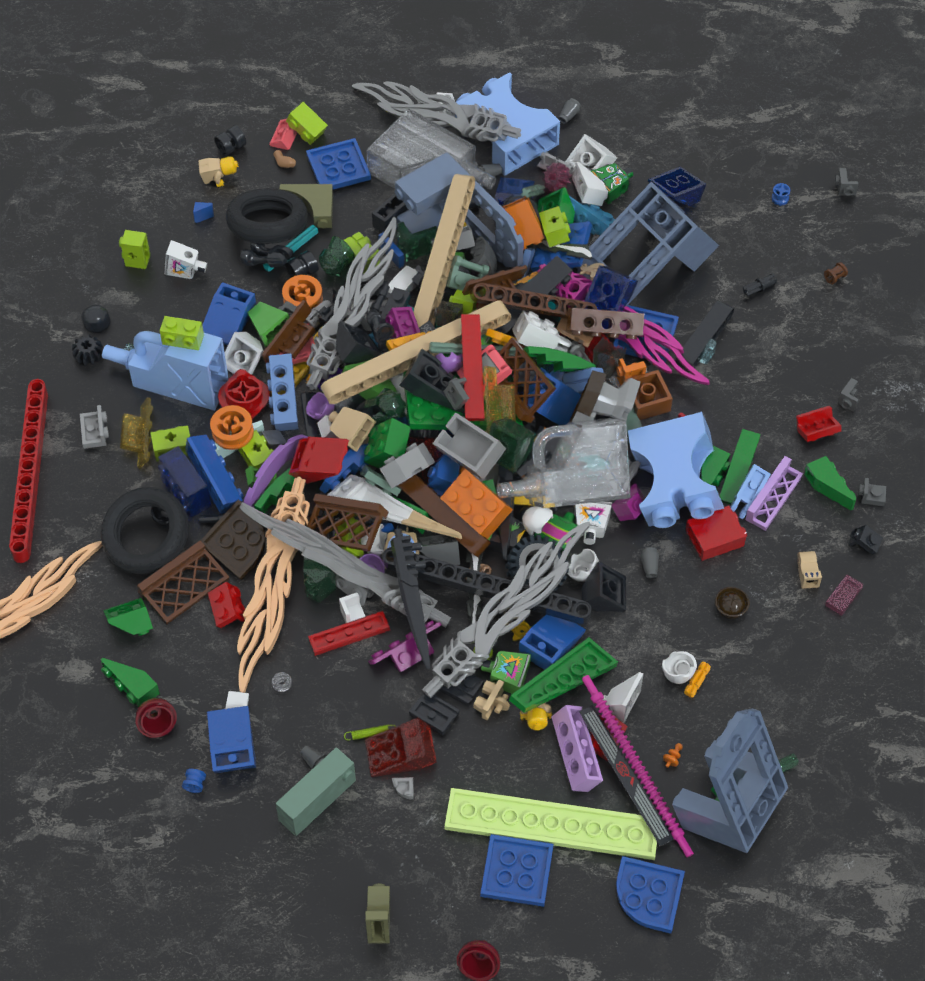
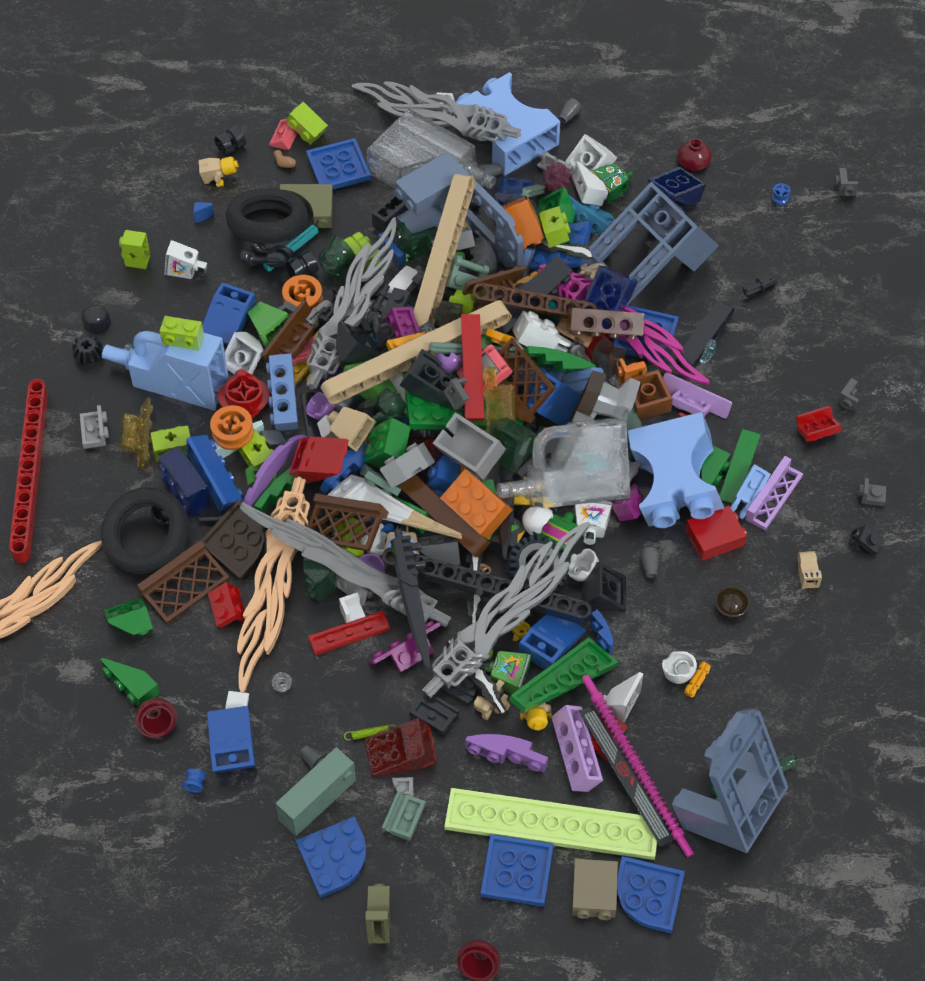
orange hair [663,743,683,768] -> none
green slope [804,456,856,510] -> none
reddish brown bush [824,262,848,285] -> none
clear pink tile [825,575,864,616] -> none
none -> blue plate [296,816,366,898]
none -> sand green plate [382,791,426,841]
none -> pearl dark grey sword [447,640,506,713]
none -> medium lavender slope [465,734,548,773]
none -> dark tan panel [572,859,618,920]
none -> blue slope [590,610,613,654]
none -> lavender bracket [663,372,732,419]
none -> dark red piece [677,138,712,170]

